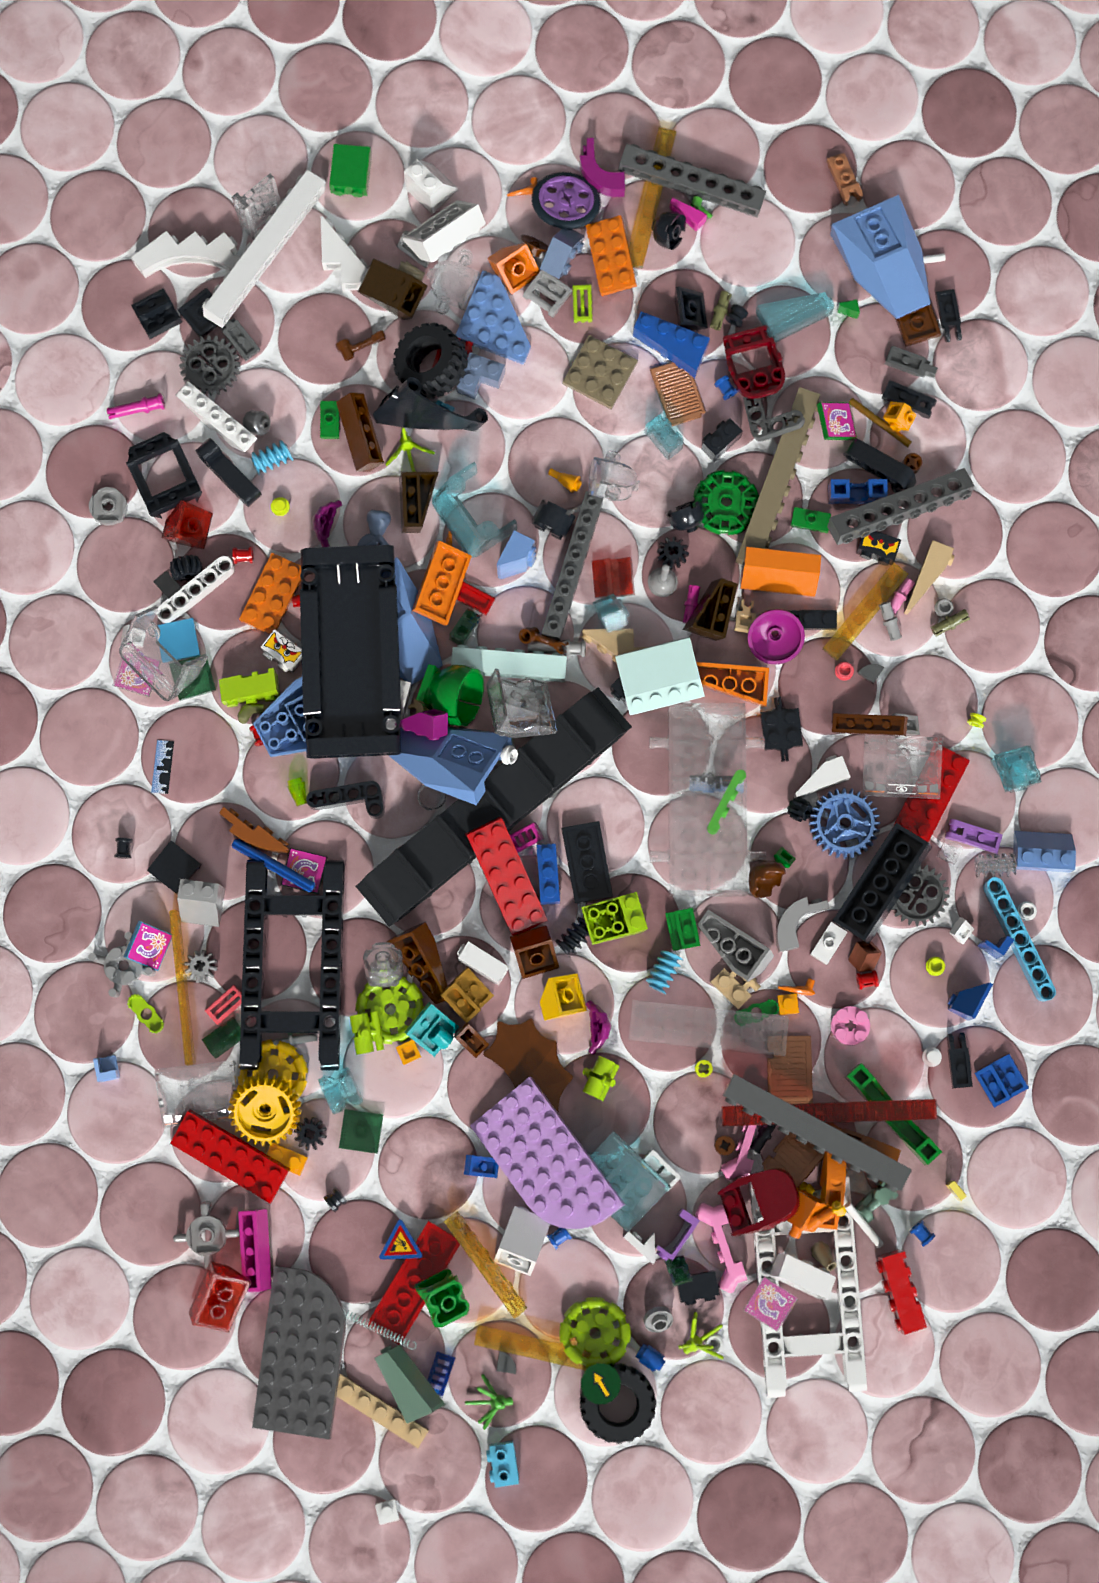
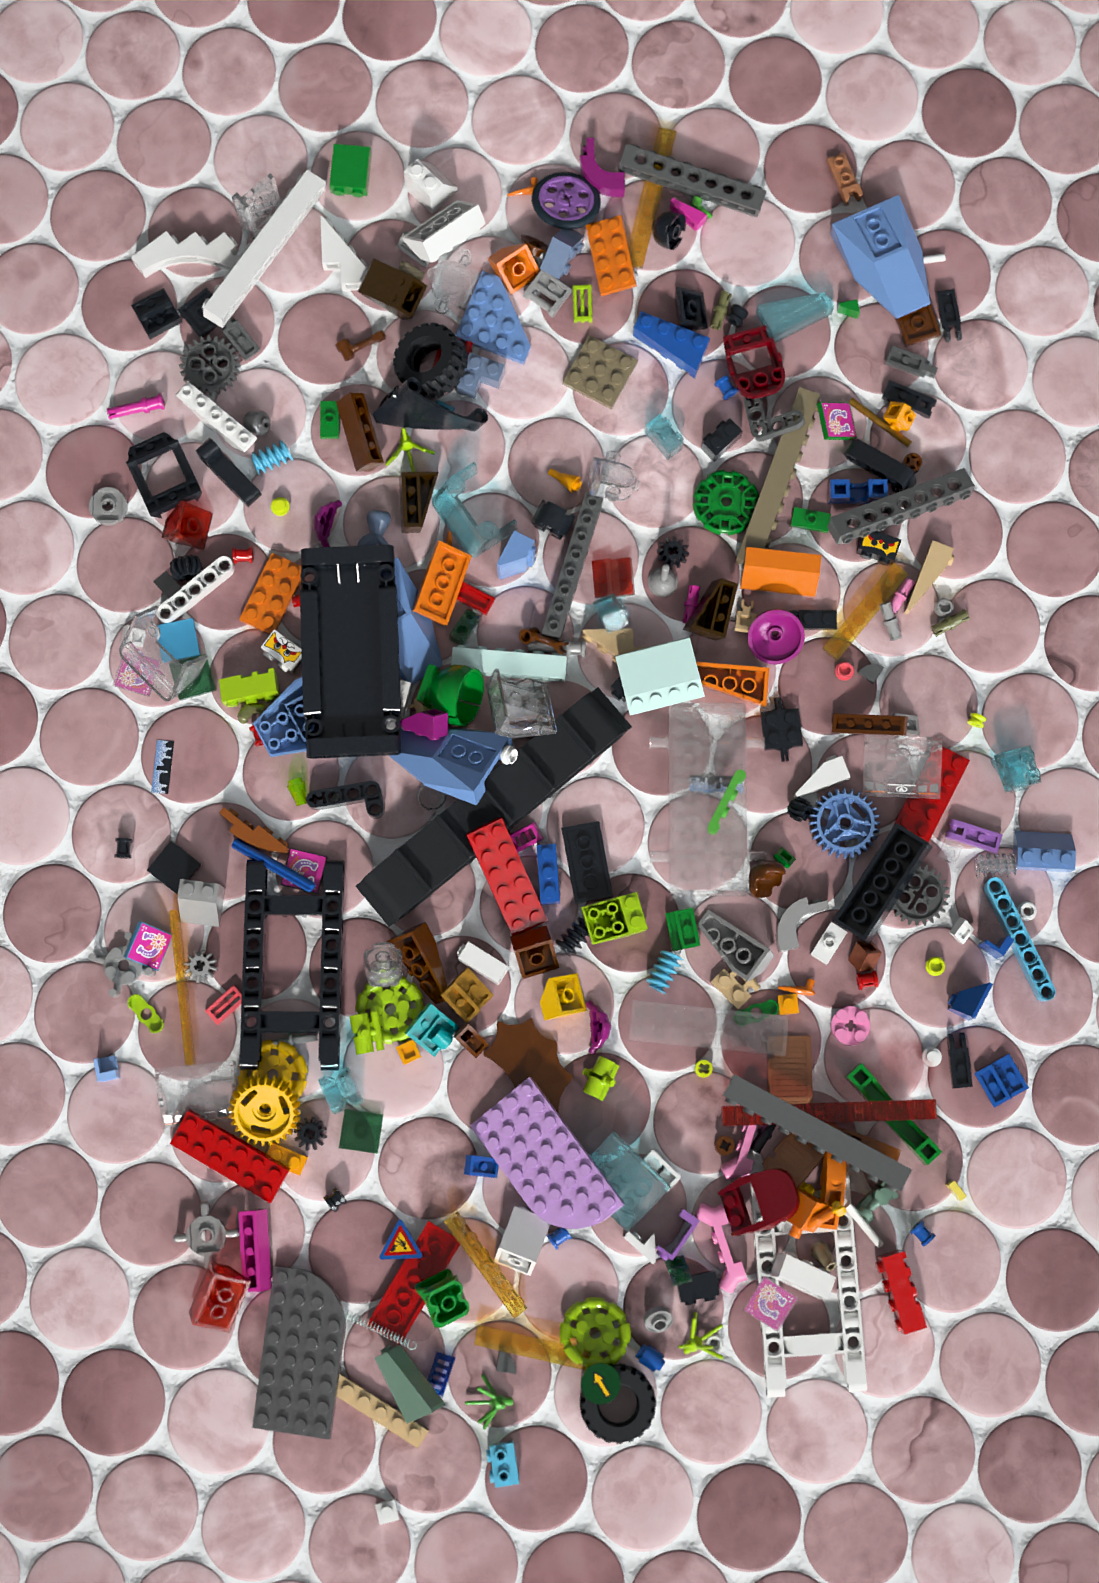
clear green slope [202,1017,241,1058] -> none
nougat window [650,362,706,427] -> none
black cylinder [666,499,704,533] -> none

